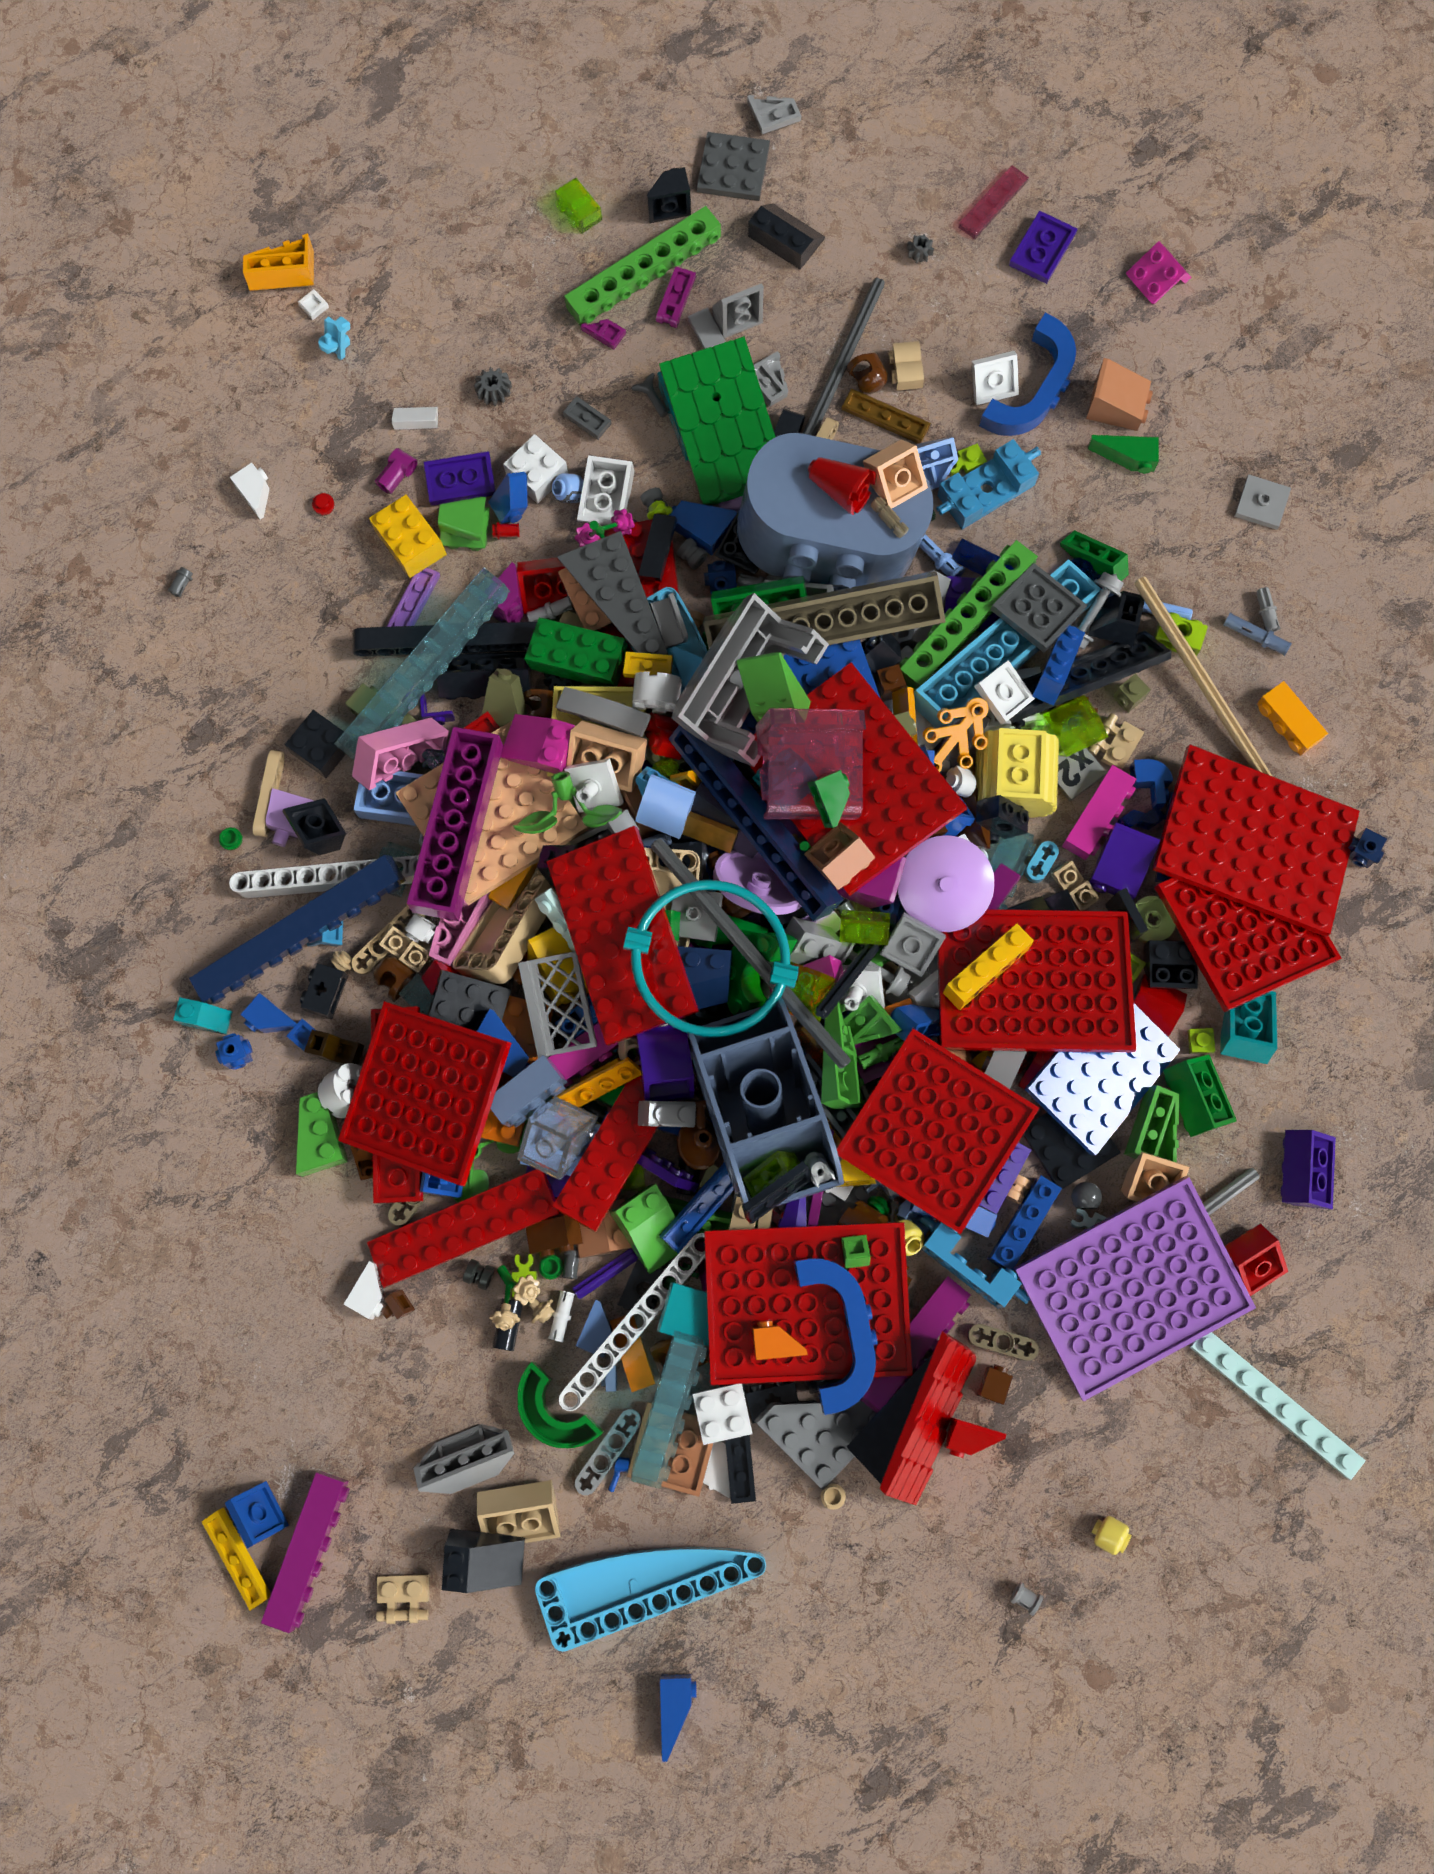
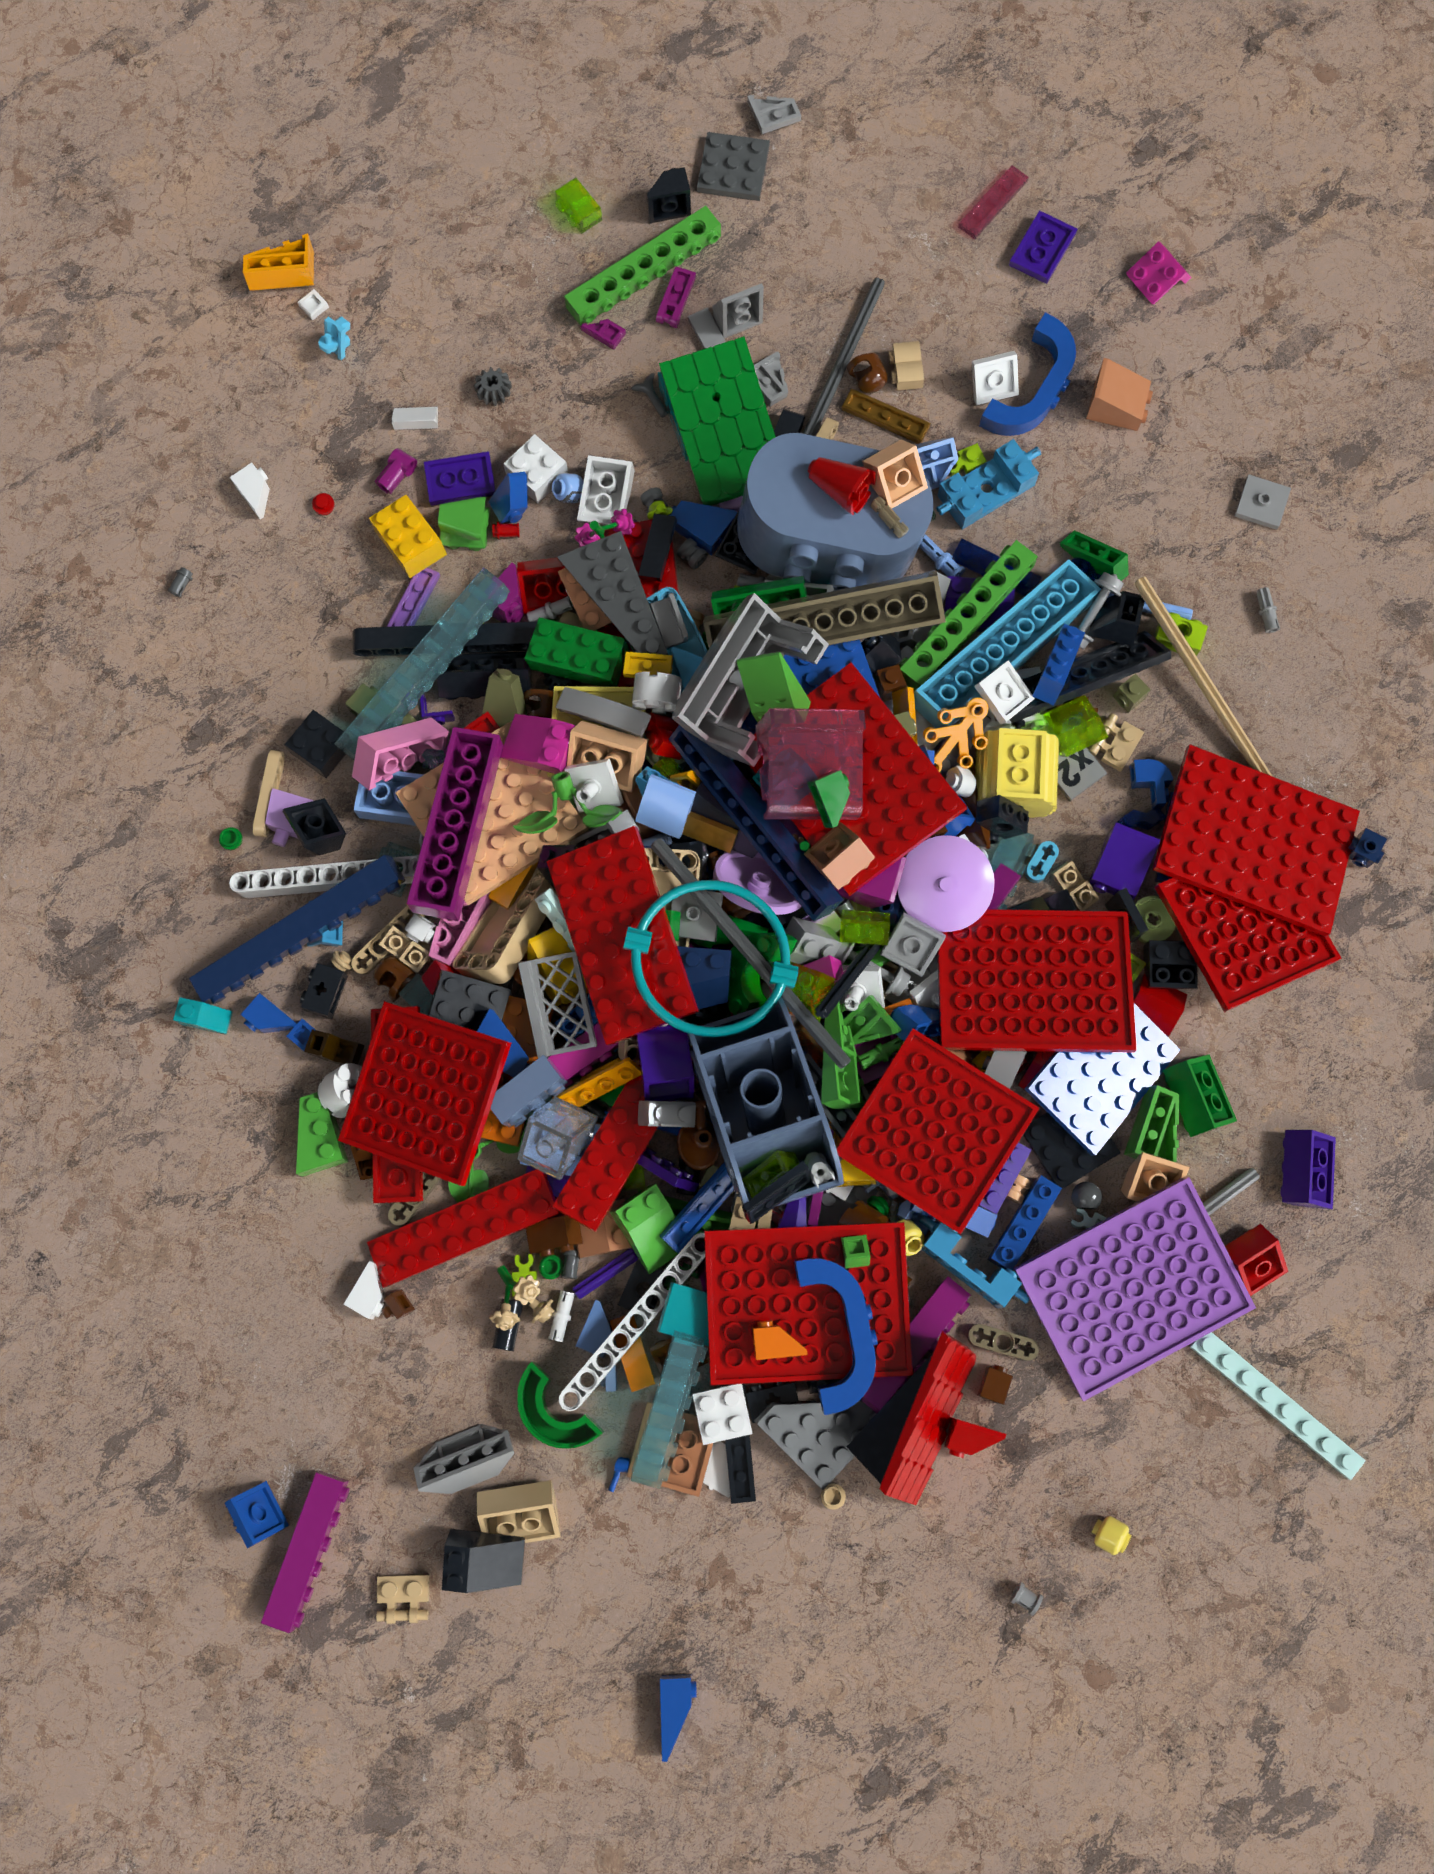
yellow plate [201,1507,271,1611] -> none
blue brick [215,1033,253,1070] -> none
blue slope [420,1172,463,1198] -> none
pearl dark grey wheel [463,1259,495,1290] -> none
medium azure beam [535,1547,766,1652] -> none
dark grey plate [563,396,611,440] -> none
light grey beam [575,1409,642,1495] -> none
dark blue brick [704,560,737,594] -> none
black slope [748,203,825,270] -> none
dark grey gear [907,234,934,263] -> none
yellow brick [943,924,1034,1010] -> none
dark grey plate [990,563,1087,653] -> none
dark pink brick [1062,765,1136,861] -> none
green slope [1088,435,1159,474] -> none
lime plate [1187,1028,1216,1054] -> none
teal slope [1220,991,1278,1064] -> none
sand blue pin [1223,613,1292,656] -> none
light orange brick [1257,681,1328,756] -> none

